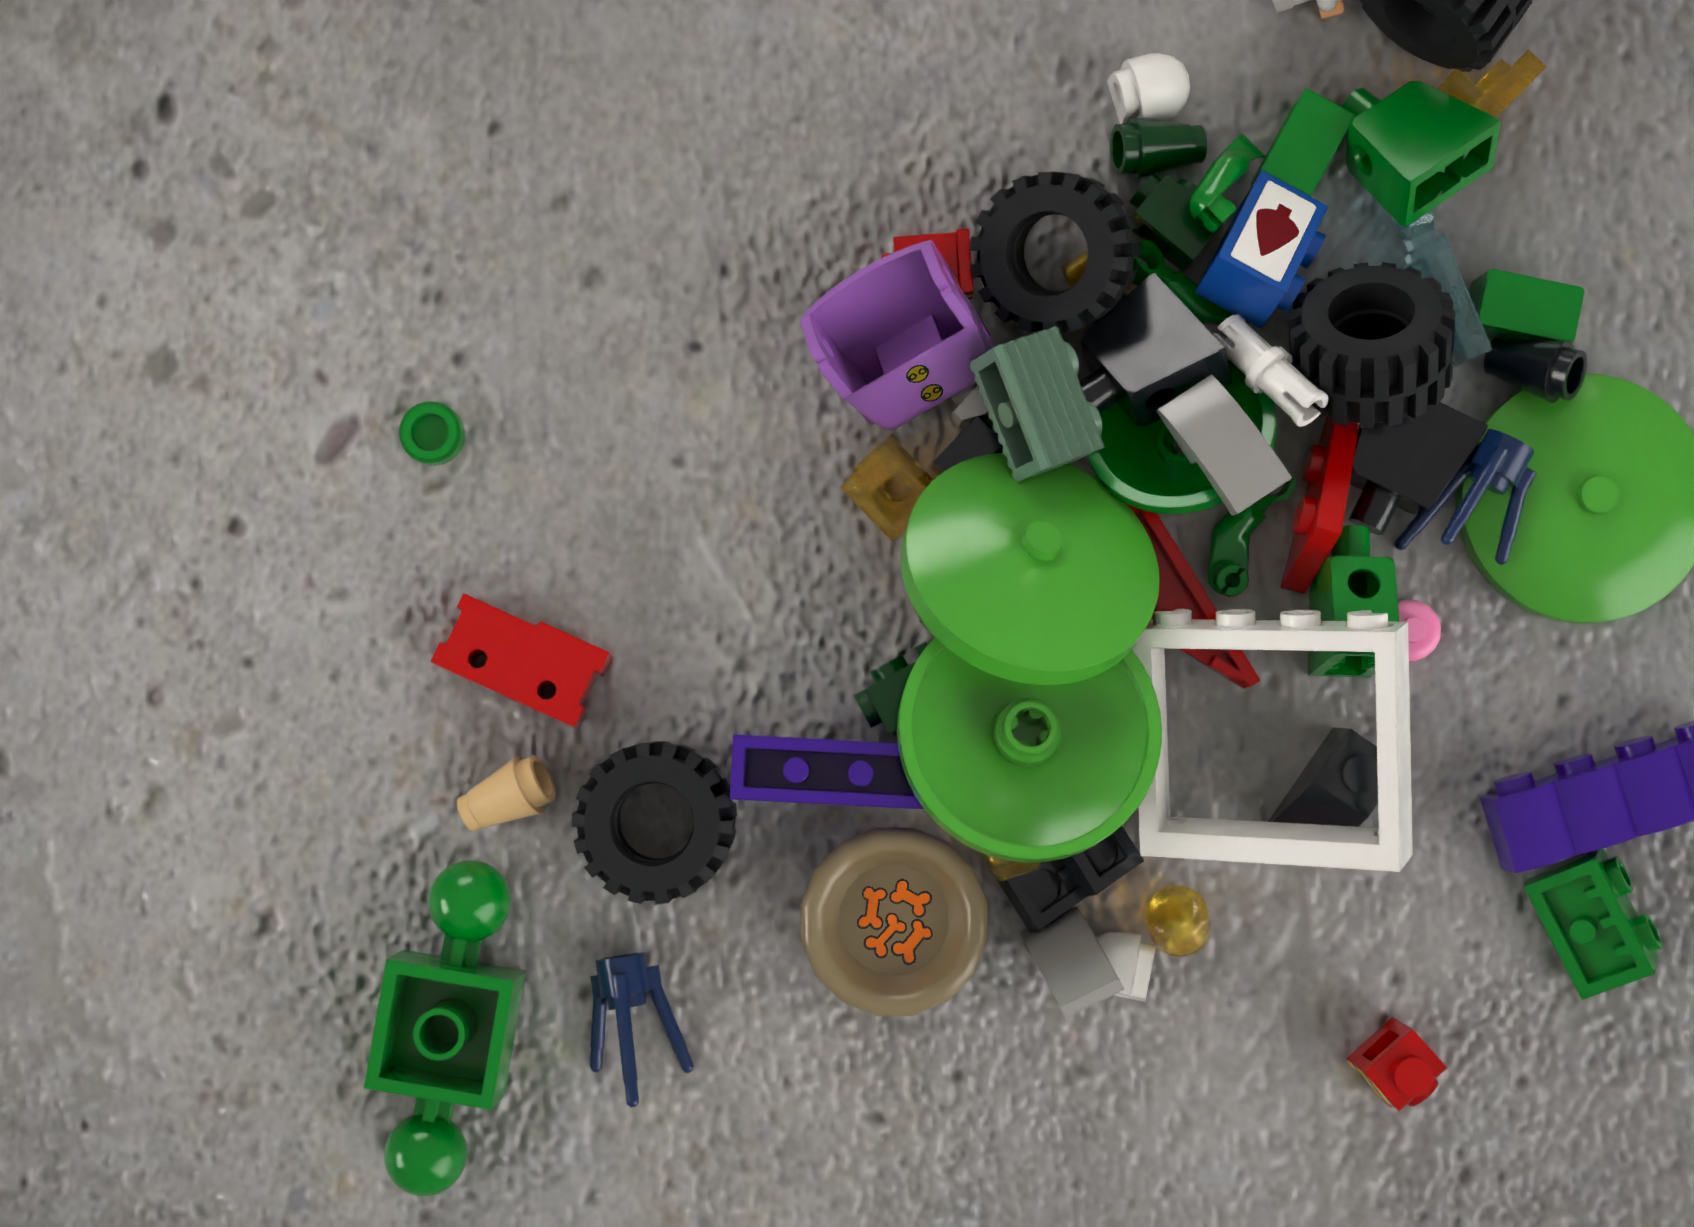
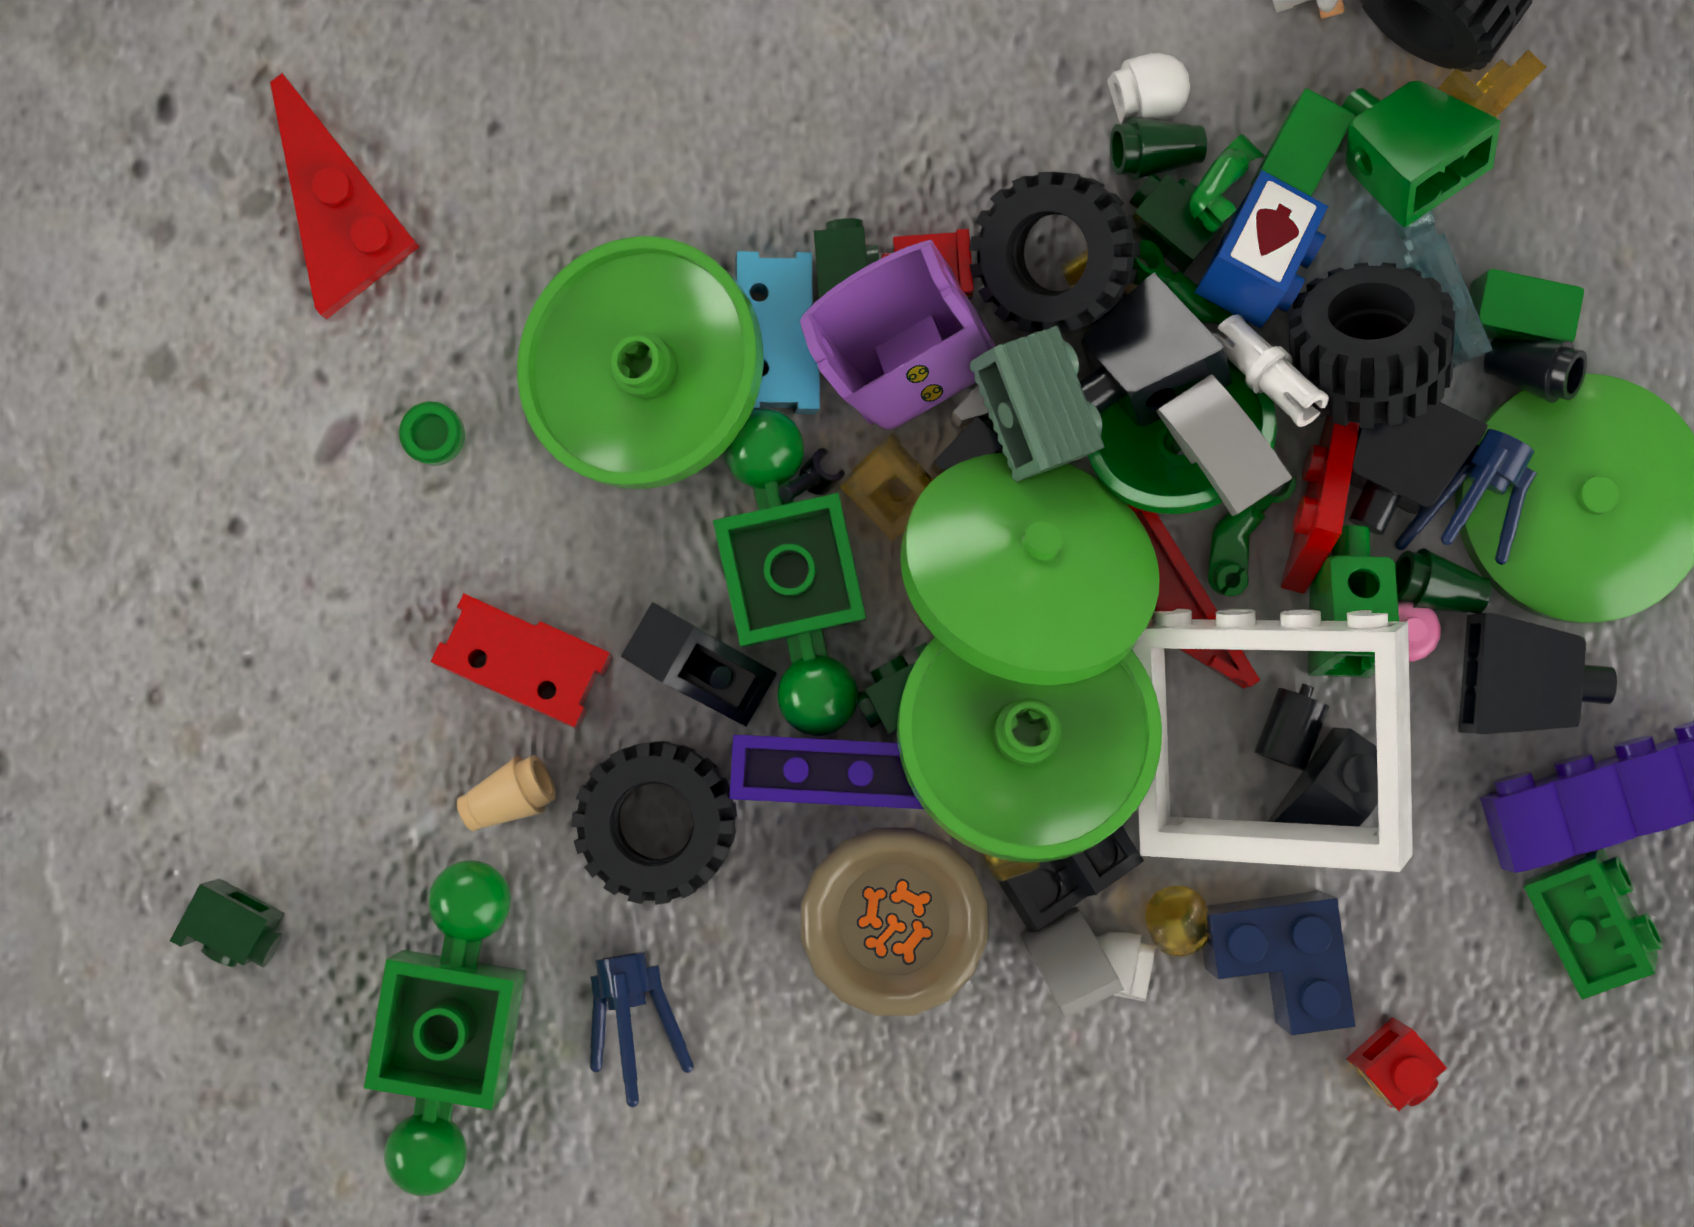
none -> dark green brick [170,878,285,967]
none -> red wing [270,73,420,320]
none -> bright green dish [517,236,764,489]
none -> black slope [621,602,777,727]
none -> green brick [713,409,866,736]
none -> medium azure piece [735,251,820,415]
none -> black hand [779,448,845,502]
none -> dark green brick [814,218,879,299]
none -> dark blue brick [1197,891,1356,1035]
none -> black piece [1254,683,1330,771]
none -> dark green cone [1395,548,1492,614]
none -> black torso [1458,613,1617,734]

